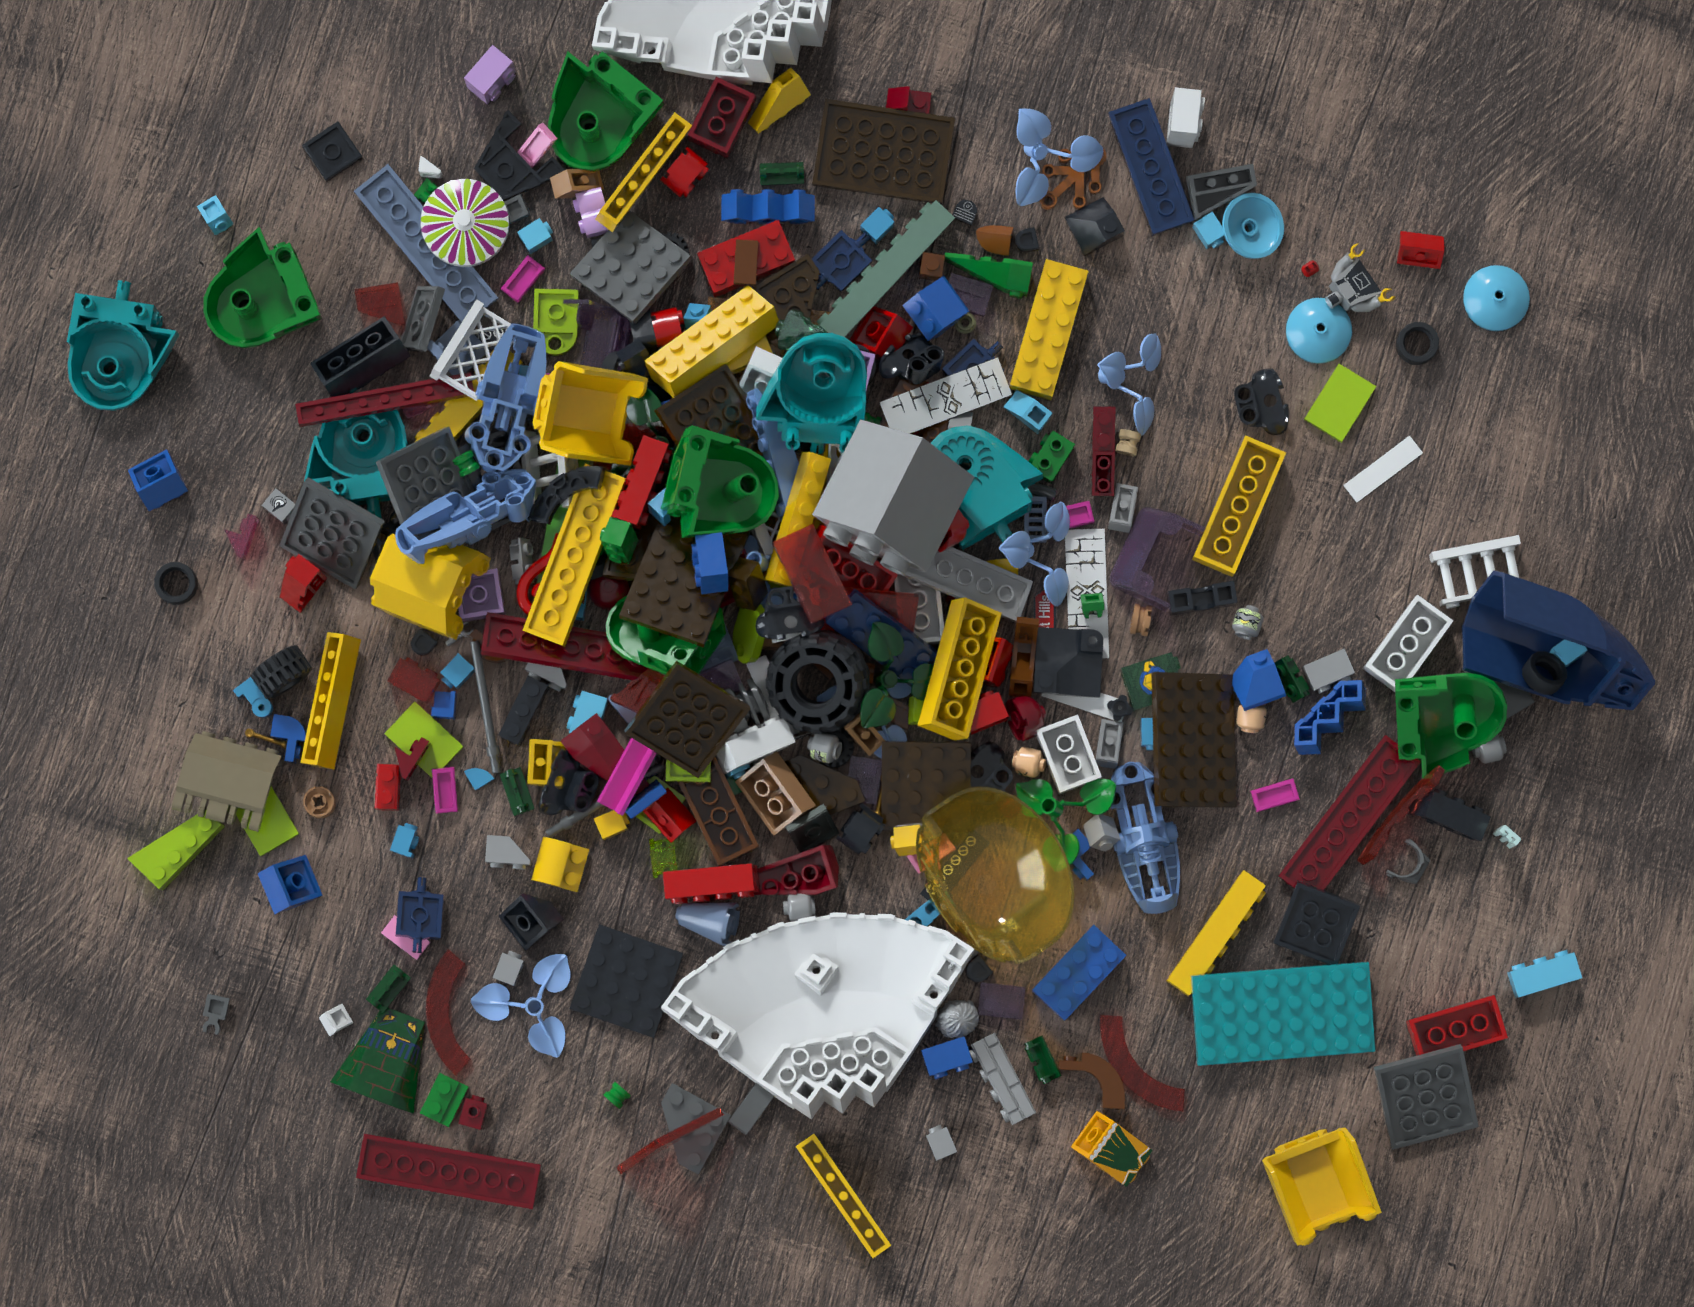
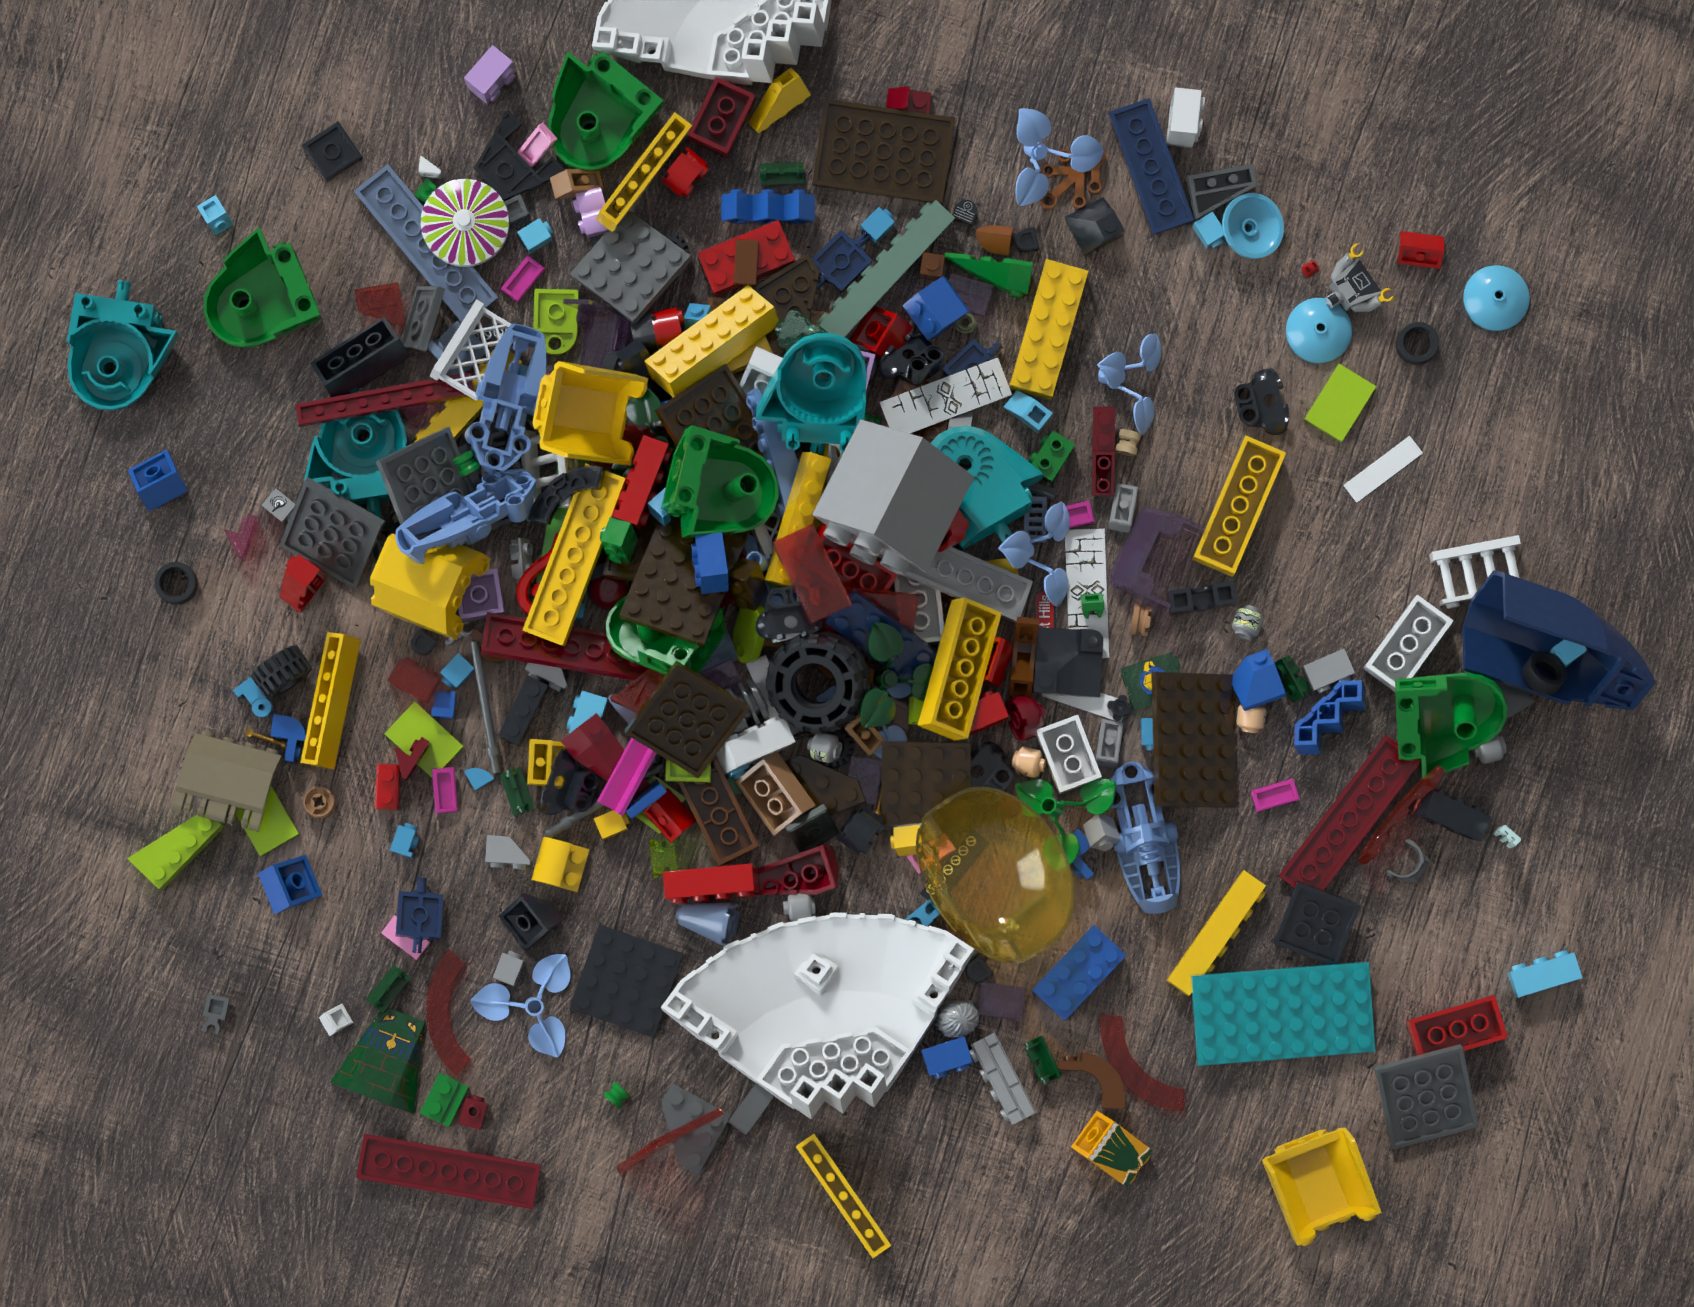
light grey brick [926,1125,957,1161] -> none

